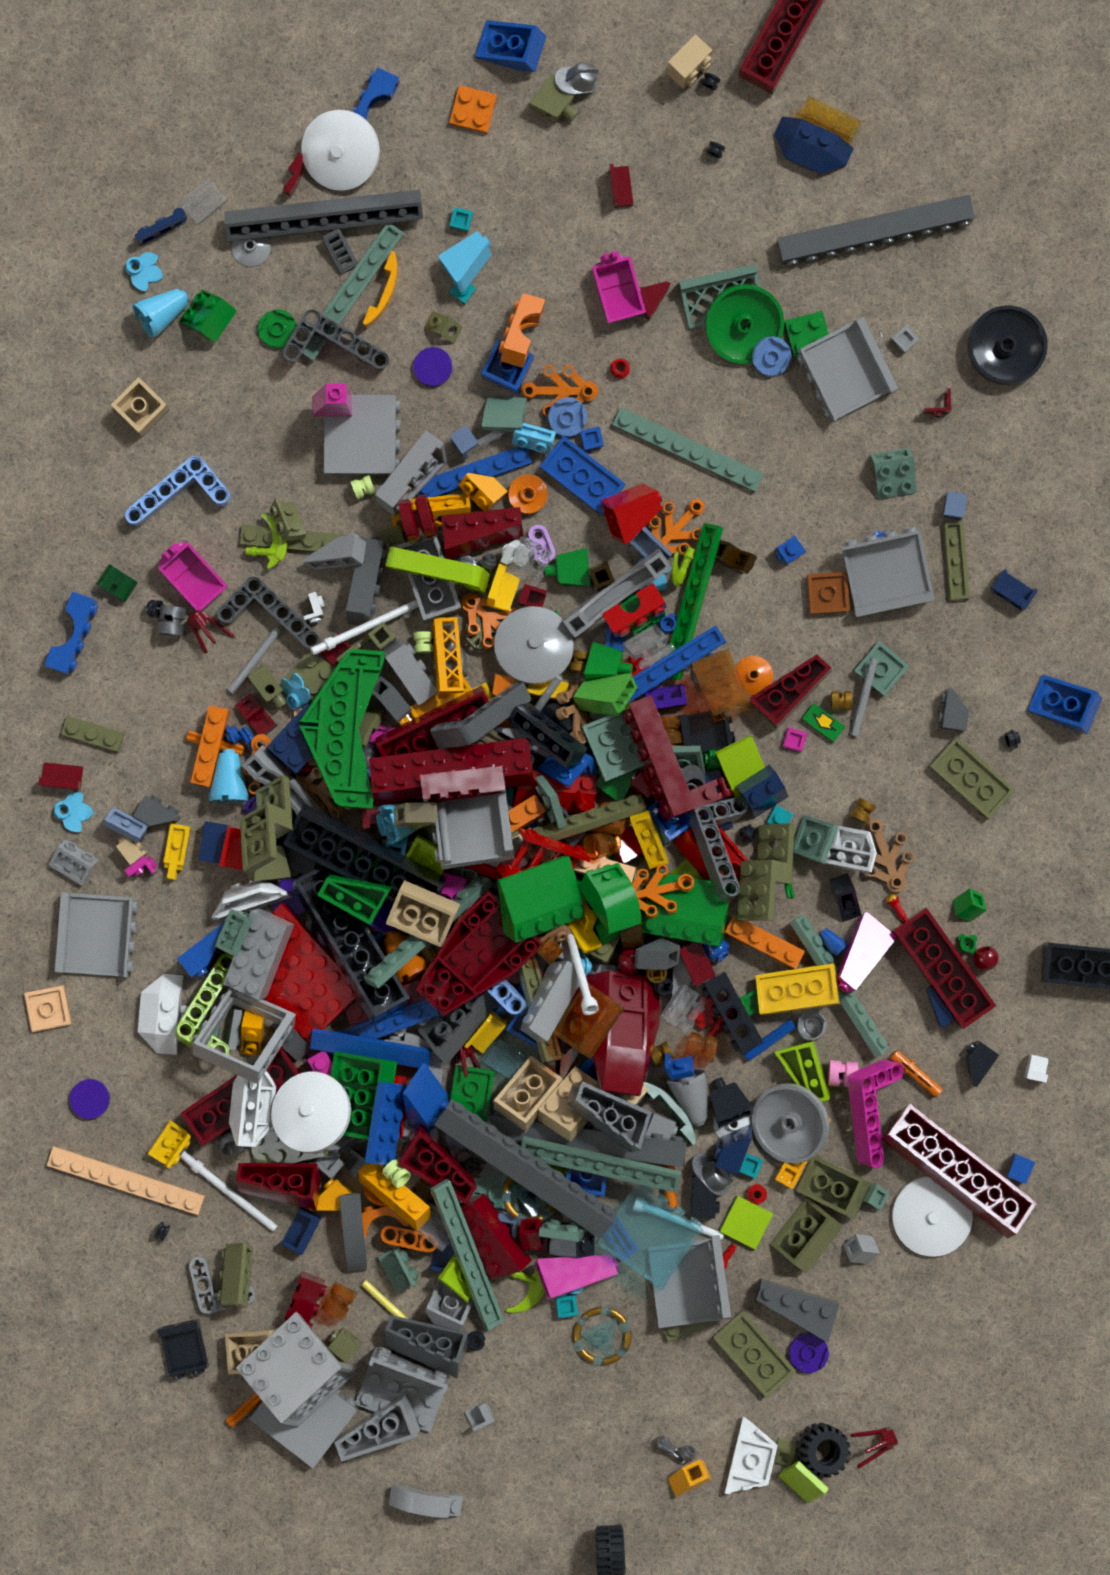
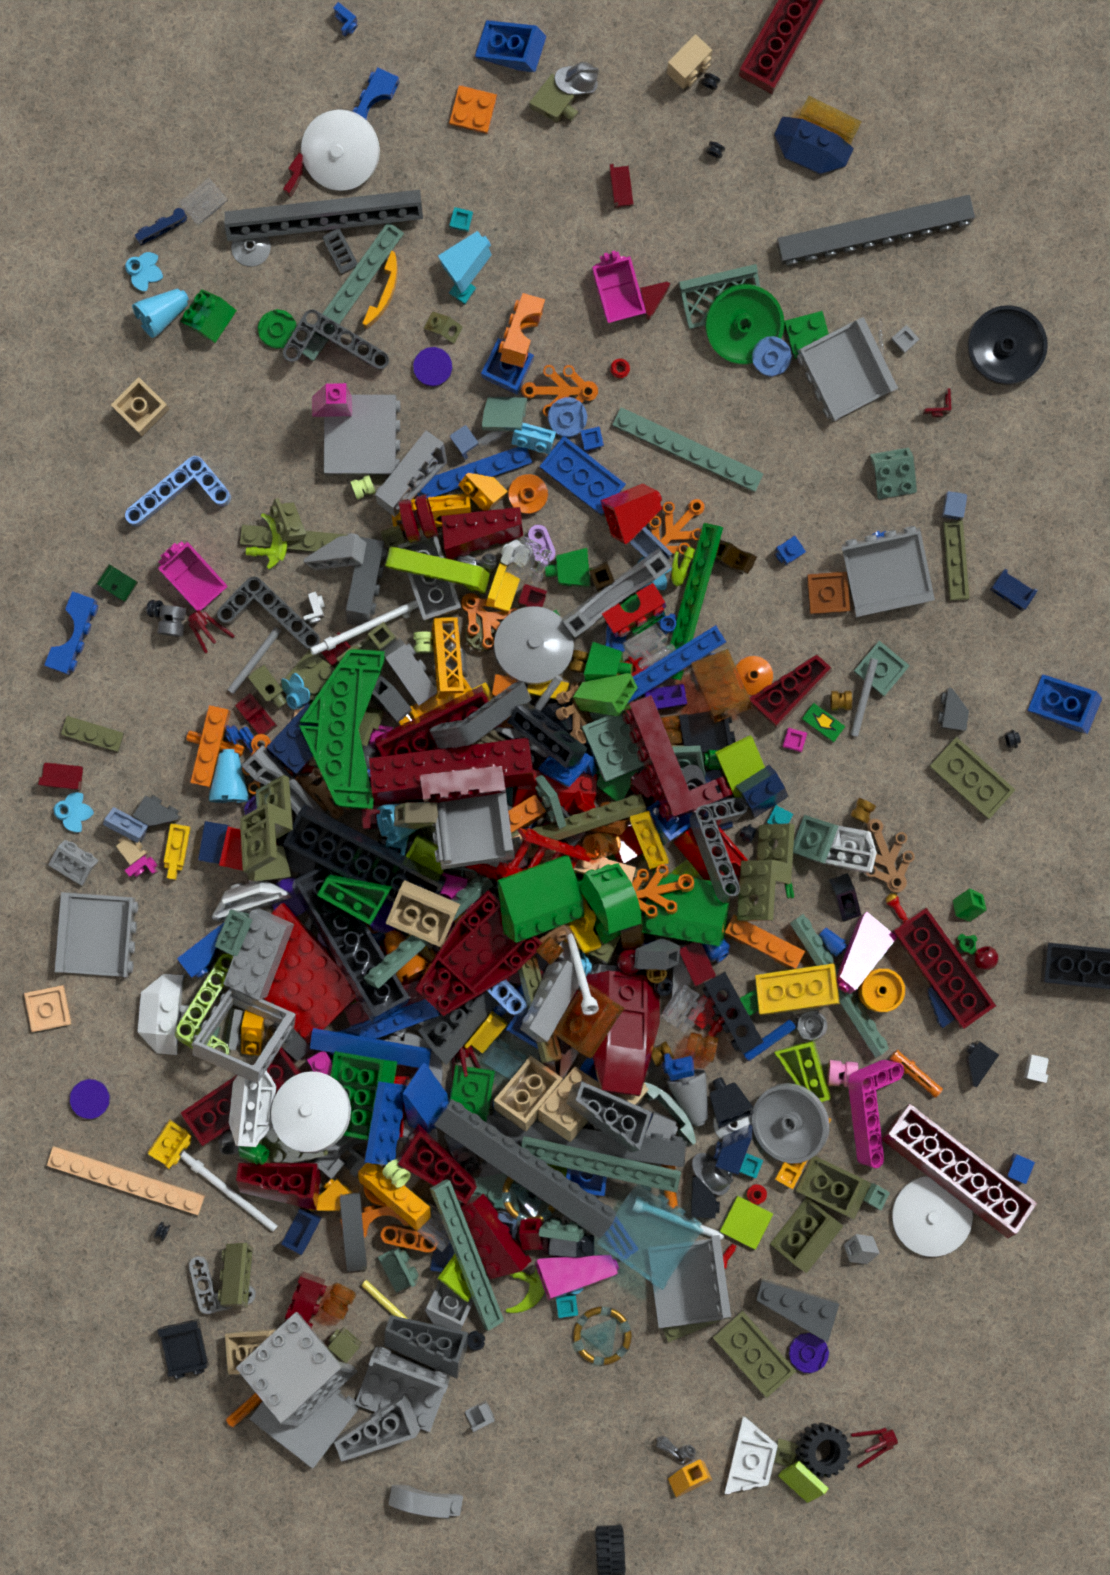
none -> green brick [238,1143,269,1165]
none -> blue bracket [333,2,358,37]
none -> light orange wheel [858,969,905,1012]

